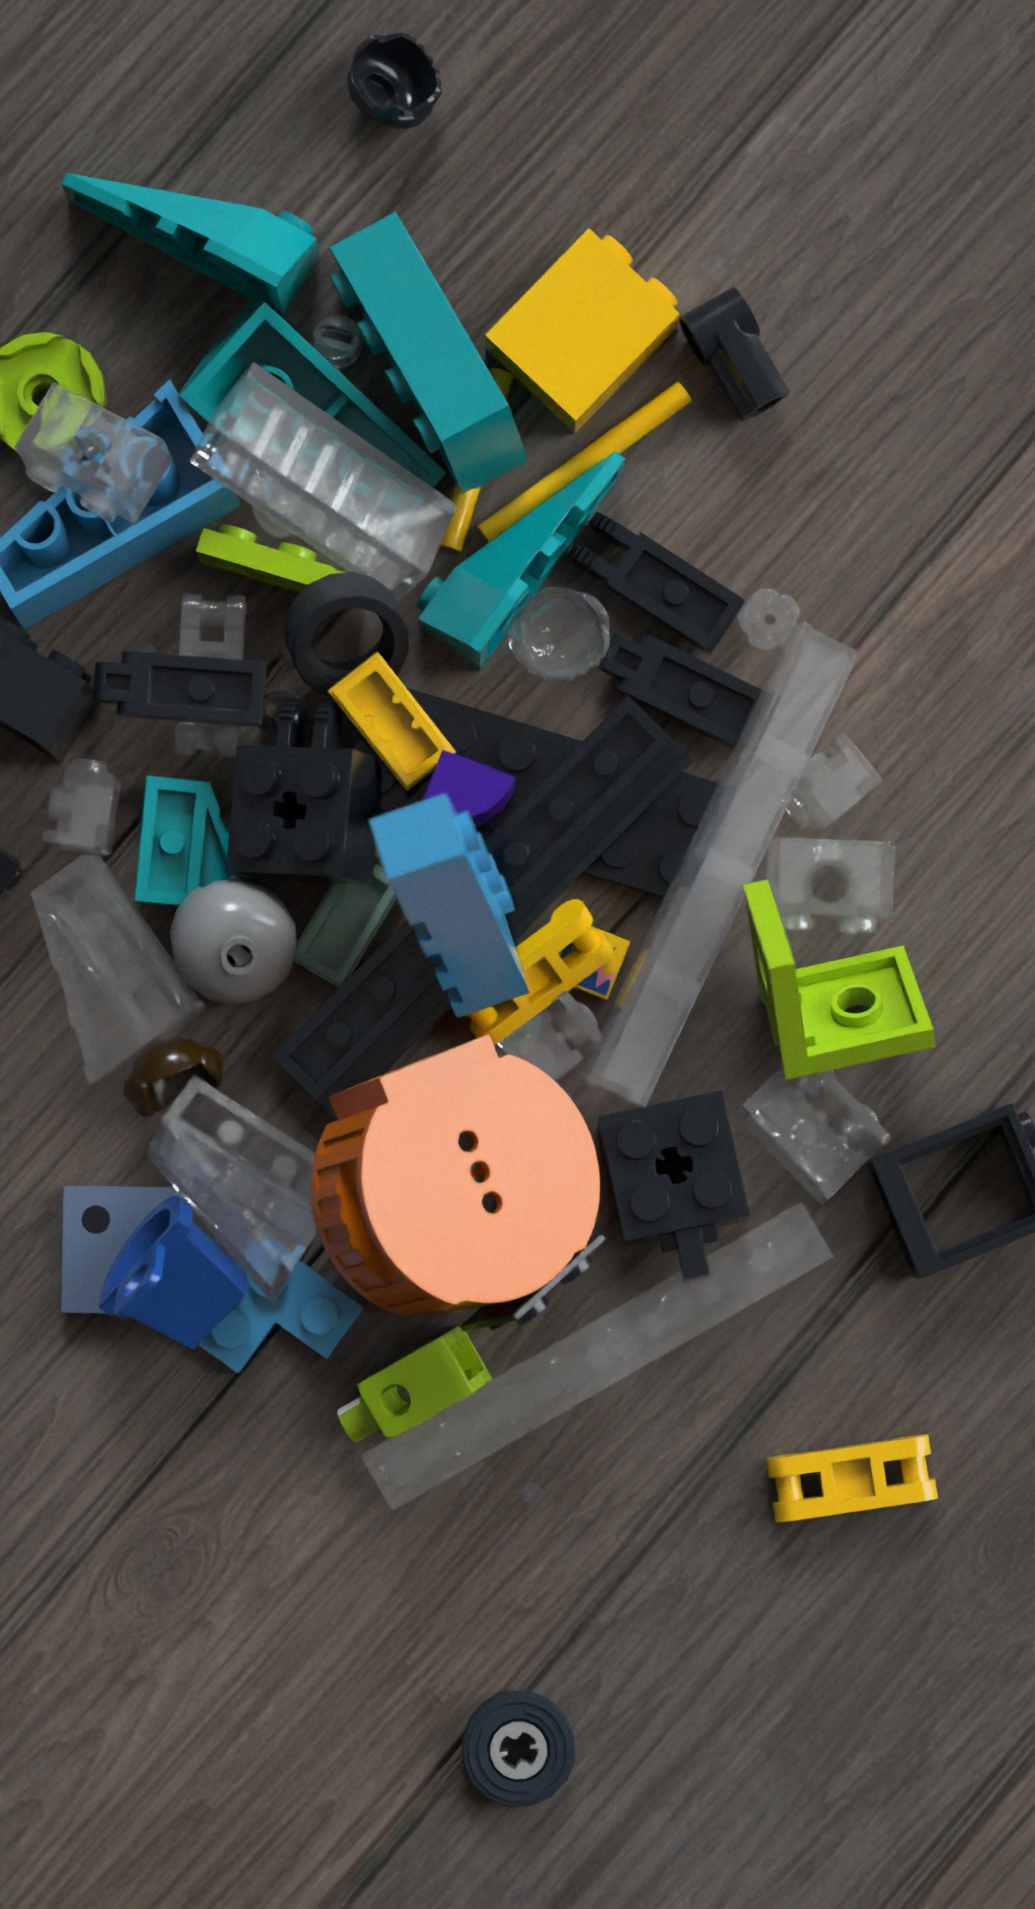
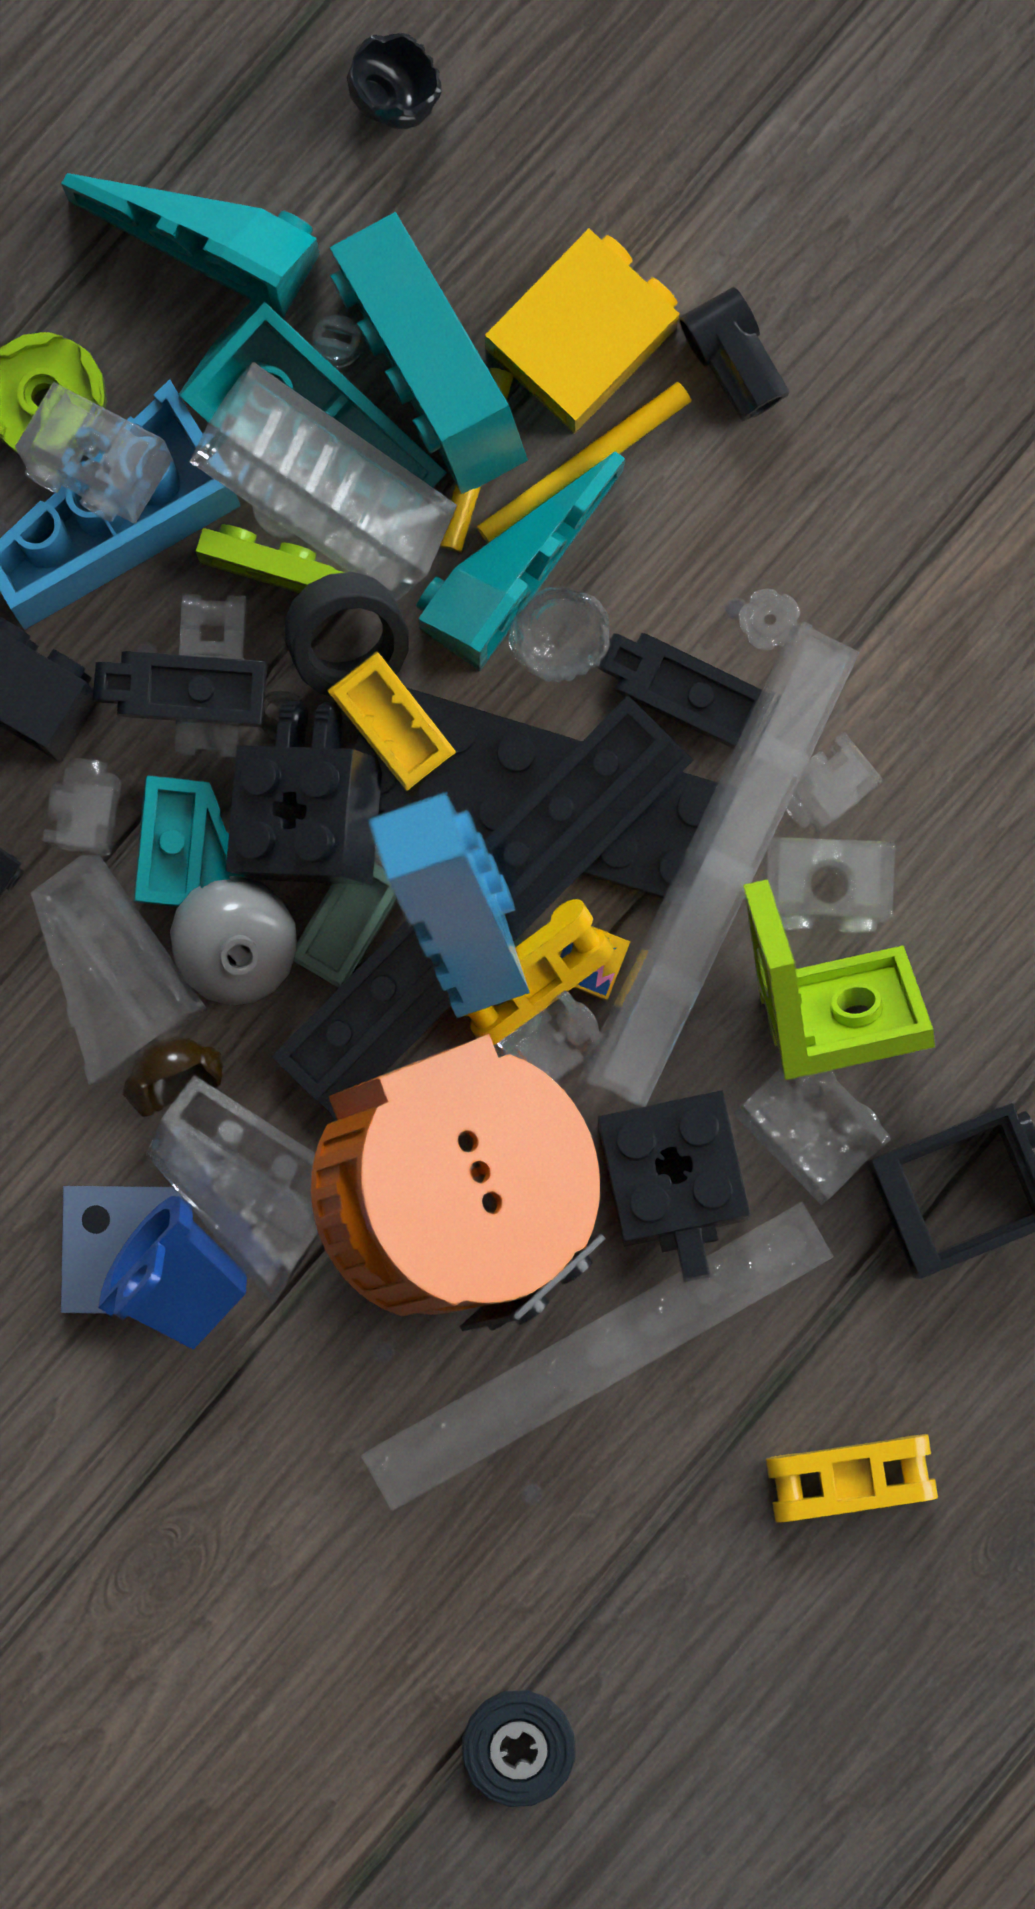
dark azure plate [198,1233,365,1374] -> none
lime torso [337,1324,492,1443] -> none
dark purple brick [423,750,516,829] -> none
black hinge [567,512,745,655] -> none

